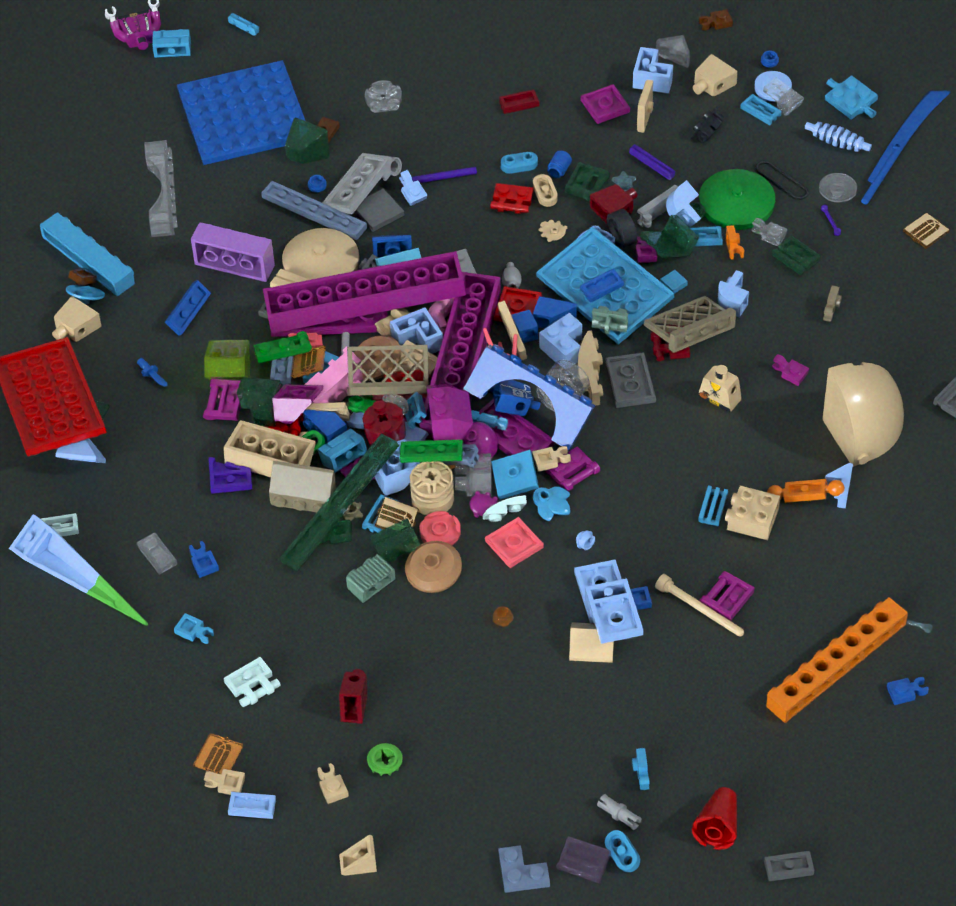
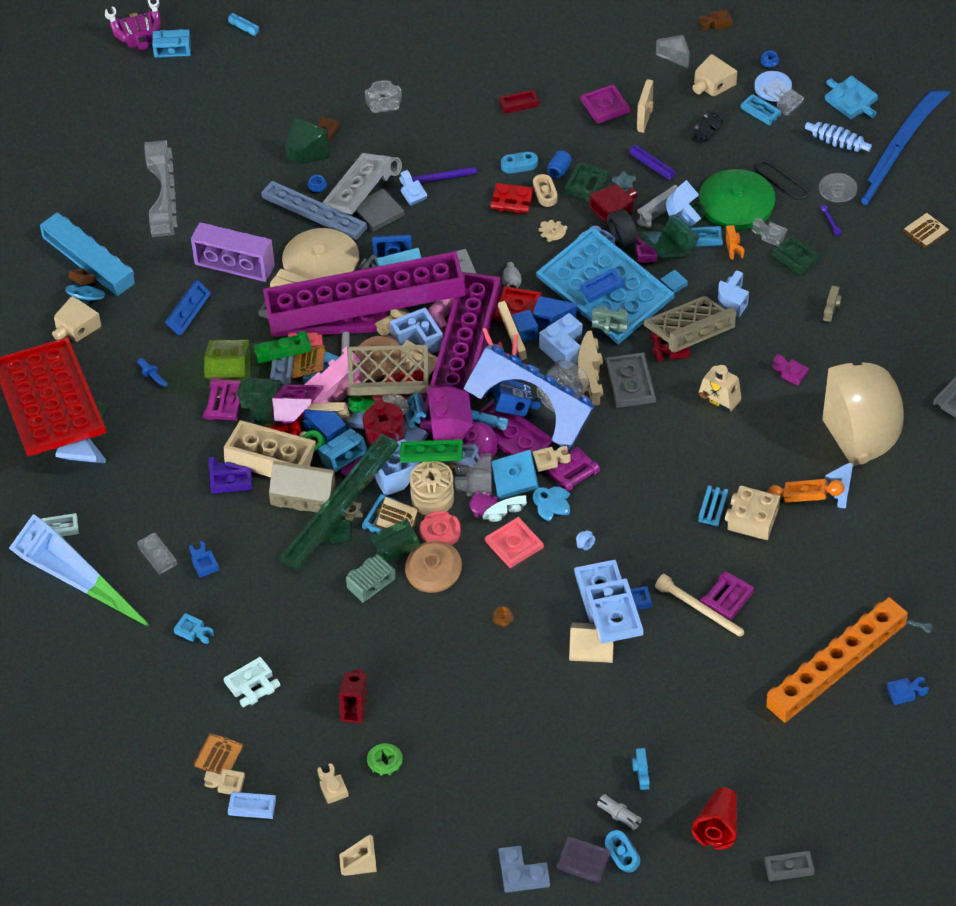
blue plate [177,60,311,165] -> none
light blue brick [633,47,673,93] -> none

